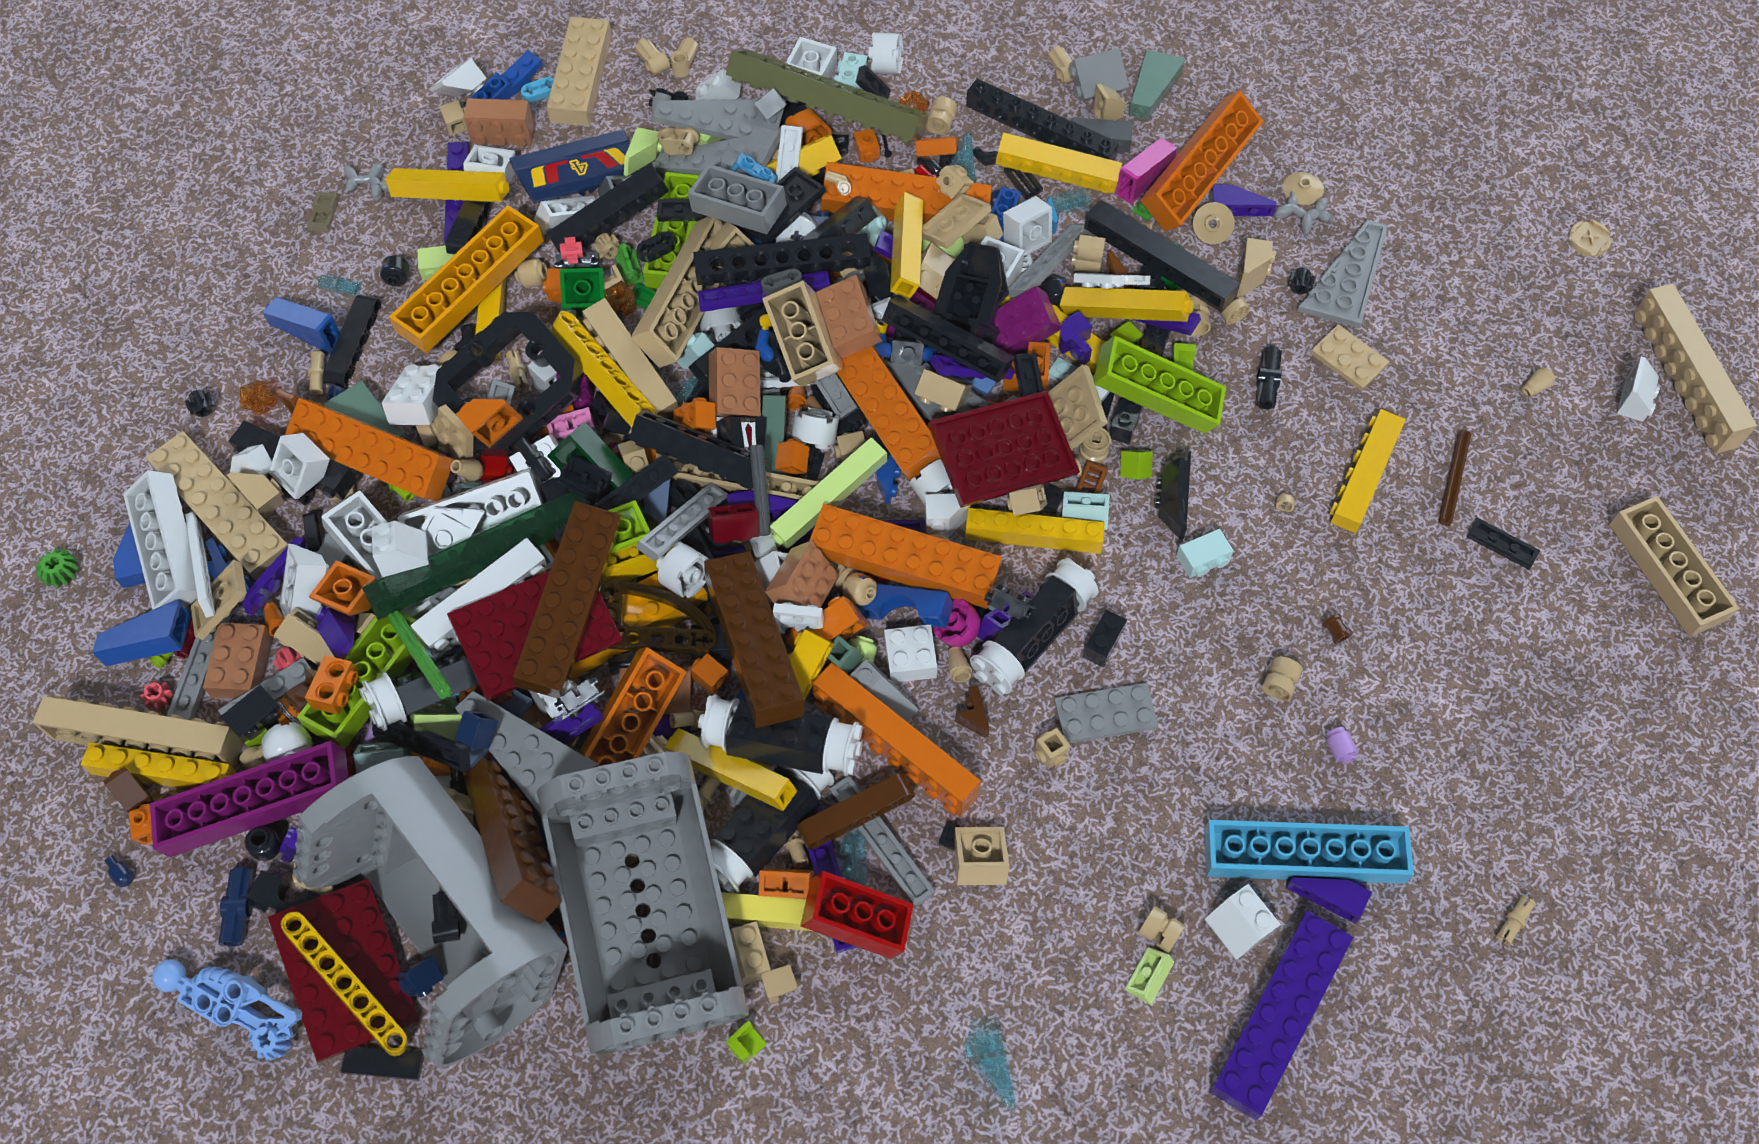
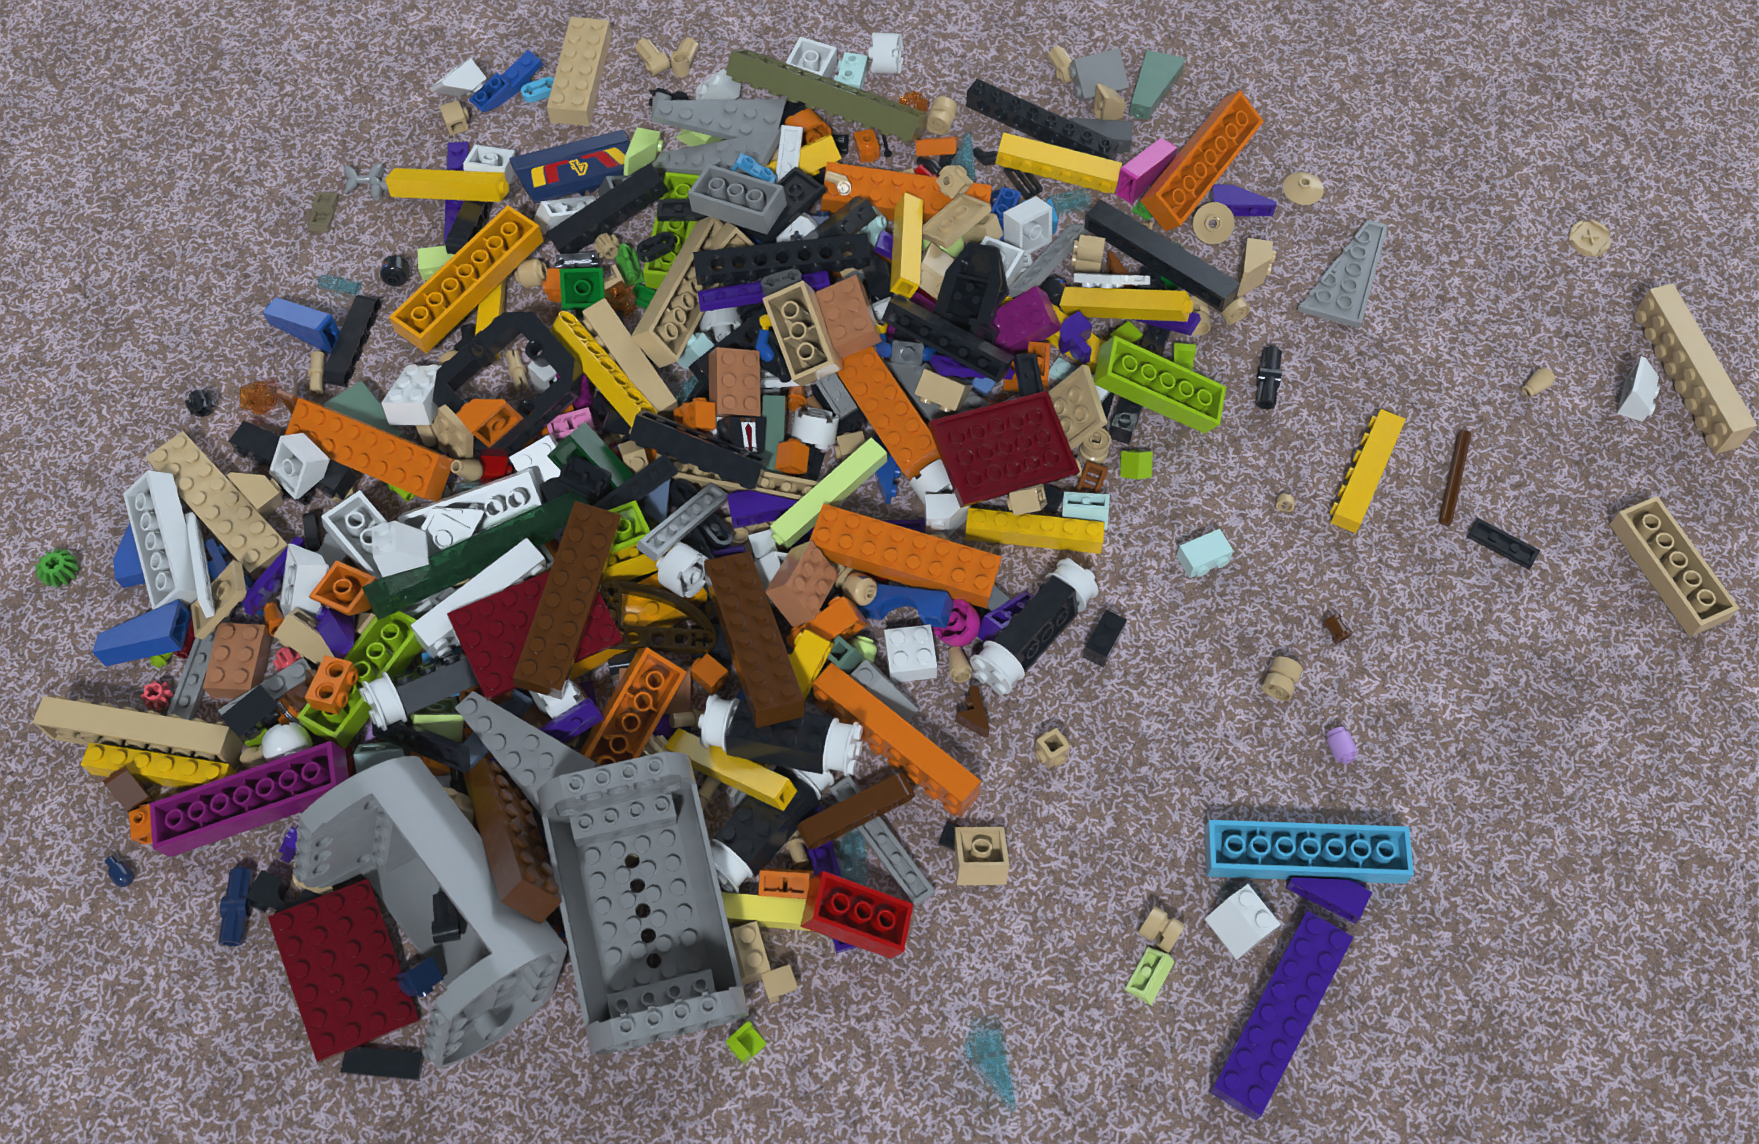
light blue arm [152,959,302,1061] -> none
white slope [229,444,272,481] -> none
black head [244,825,282,861] -> none
yellow beam [281,912,408,1056] -> none
dark blue hinge [327,384,345,401] -> none
bright green axle [388,611,452,699] -> none
dark blue brick [455,711,498,751] -> none
nougat brick [464,98,535,147] -> none
light grey panel [486,379,515,405] -> none
black pin [514,437,554,482] -> none
hinge [554,676,606,720] -> none
coral gear [560,237,583,264] -> none
tan piece [657,128,700,156] -> none
dark red brick [708,502,759,544] -> none
dark grey axle [750,444,771,536] -> none
light grey panel [754,87,787,119] -> none
white wing [773,602,824,634] -> none
black plate [855,65,891,99] -> none
black hinge [984,583,1035,621] -> none
light grey plate [1054,683,1158,743] -> none
black wedge [1154,451,1191,539] -> none
light grey piece [1274,191,1334,234] -> none
black gear [1288,268,1315,295] -> none
tan plate [1310,324,1390,391] -> none
tan pin [1496,895,1536,946] -> none

